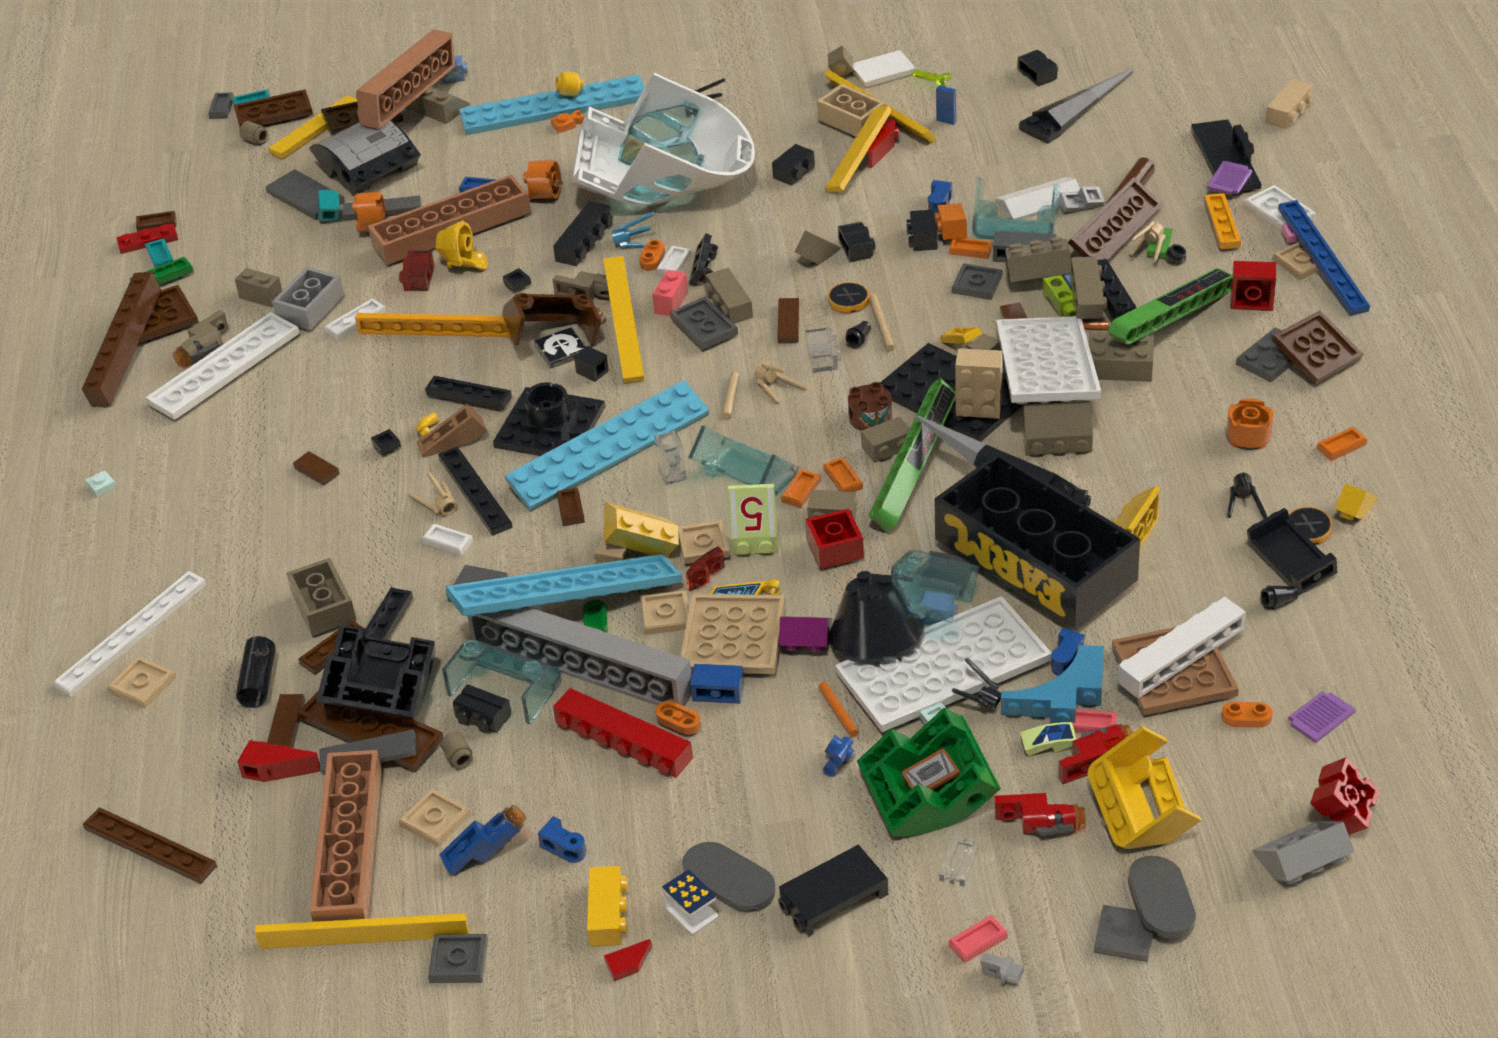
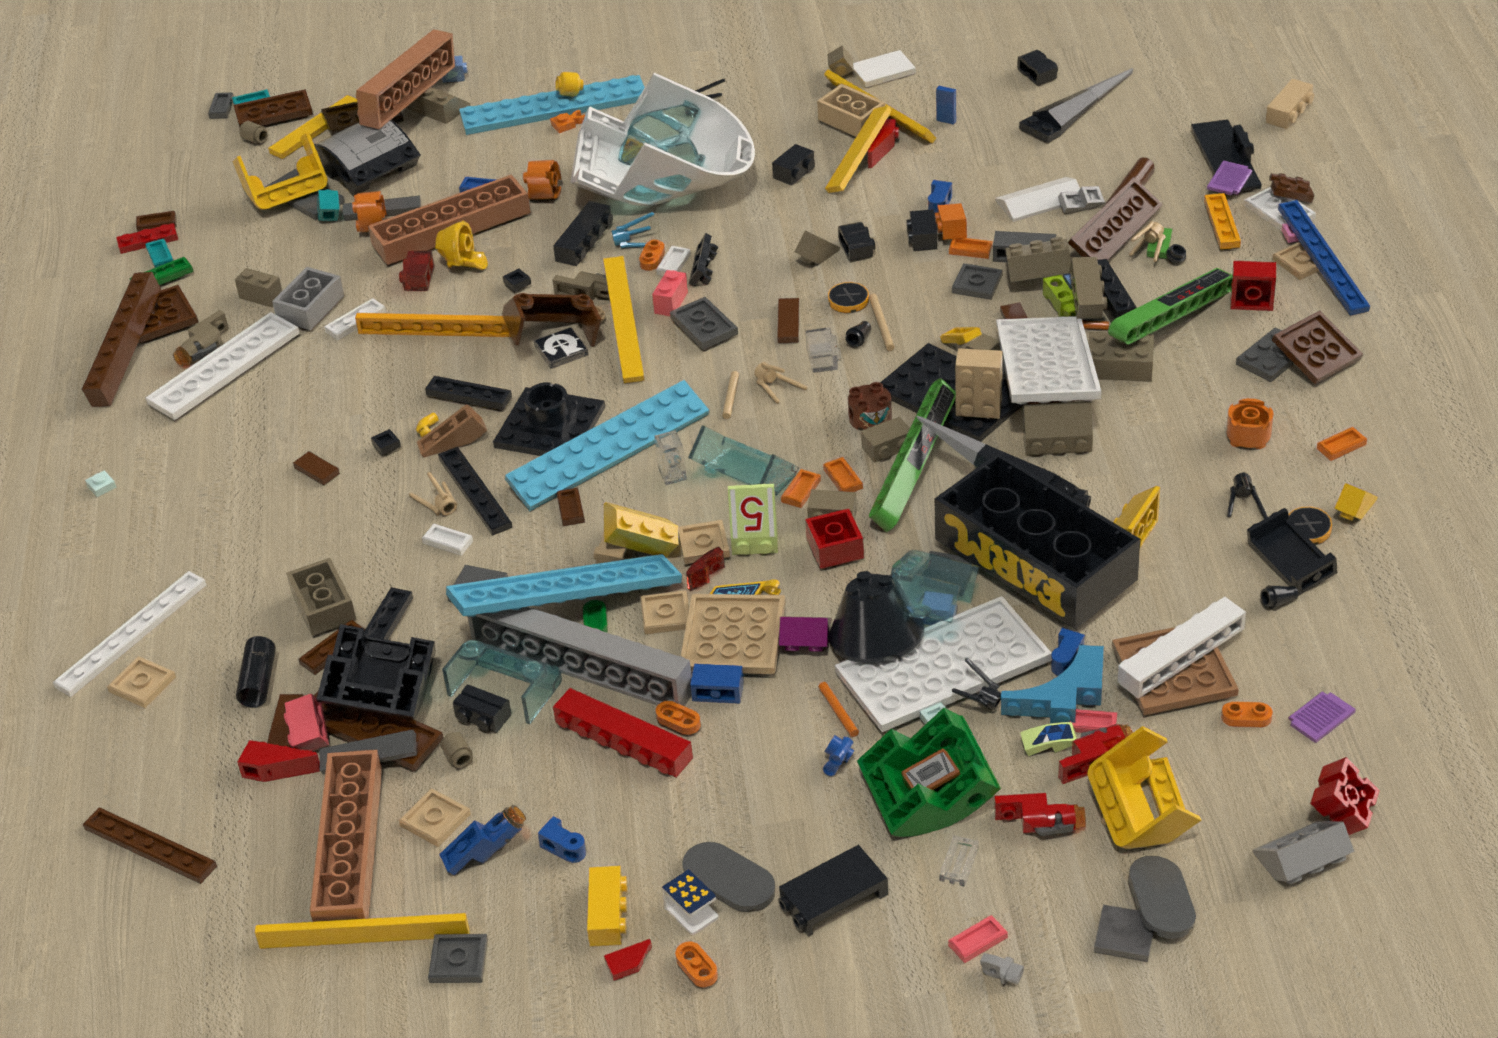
black brick [574,346,609,382] -> none
dark tan brick [704,268,753,323] -> none
clear neon green piece [913,69,952,87] -> none
clear light blue windscreen [972,177,1061,240] -> none
none -> yellow windscreen [232,132,328,210]
none -> coral brick [284,694,329,751]
none -> orange plate [675,941,718,987]
none -> reddish brown plate [1269,173,1314,203]

